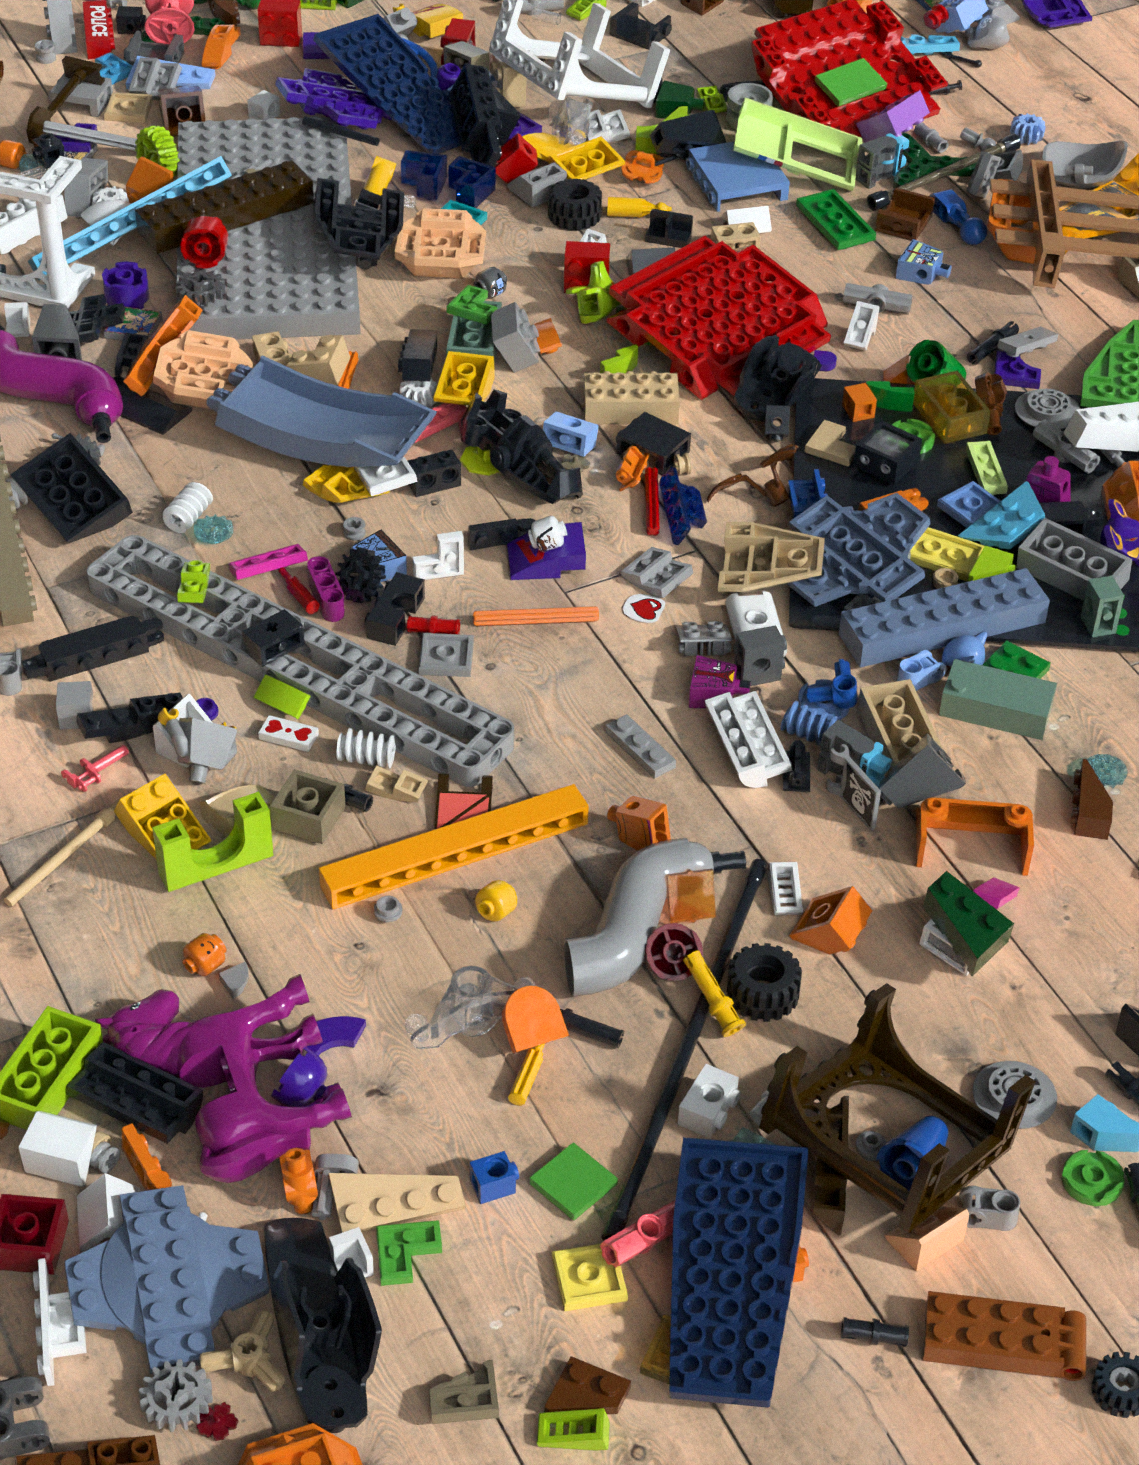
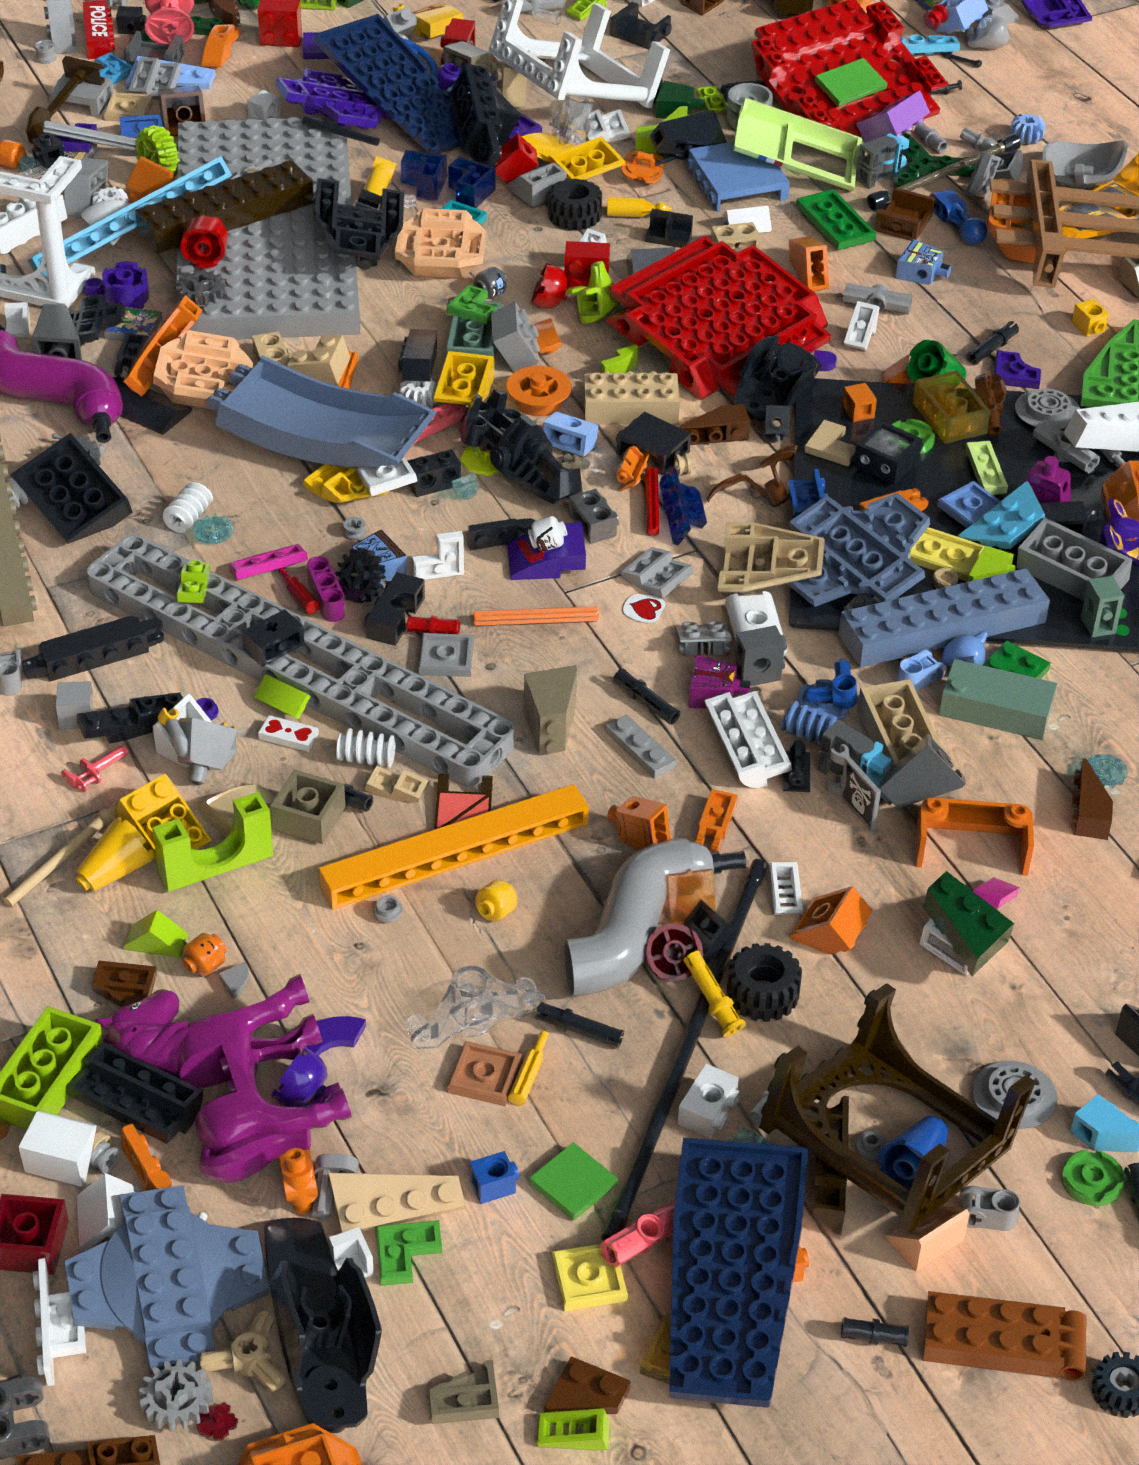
orange tile [502,986,569,1054] -> none
green slope [866,381,915,412] -> none
light grey tile [998,326,1058,357] -> none
none -> yellow cone [75,816,156,892]
none -> dark purple plate [83,278,104,296]
none -> reddish brown wing [92,960,157,1007]
none -> blue panel [119,114,162,139]
none -> lime slope [124,910,188,958]
none -> nougat tile [447,1041,522,1107]
none -> clear light blue plate [451,473,480,500]
none -> orange wheel [506,366,572,416]
none -> dark tan slope [524,665,577,755]
none -> red cylinder [531,262,569,309]
none -> flat silver brick [569,489,619,544]
none -> black pin [613,668,681,725]
none -> reddish brown slope [680,404,750,445]
none -> black wing [684,899,735,965]
none -> orange hinge [695,789,738,852]
none -> orange slope [788,237,829,291]
none -> yellow brick [1072,299,1109,337]

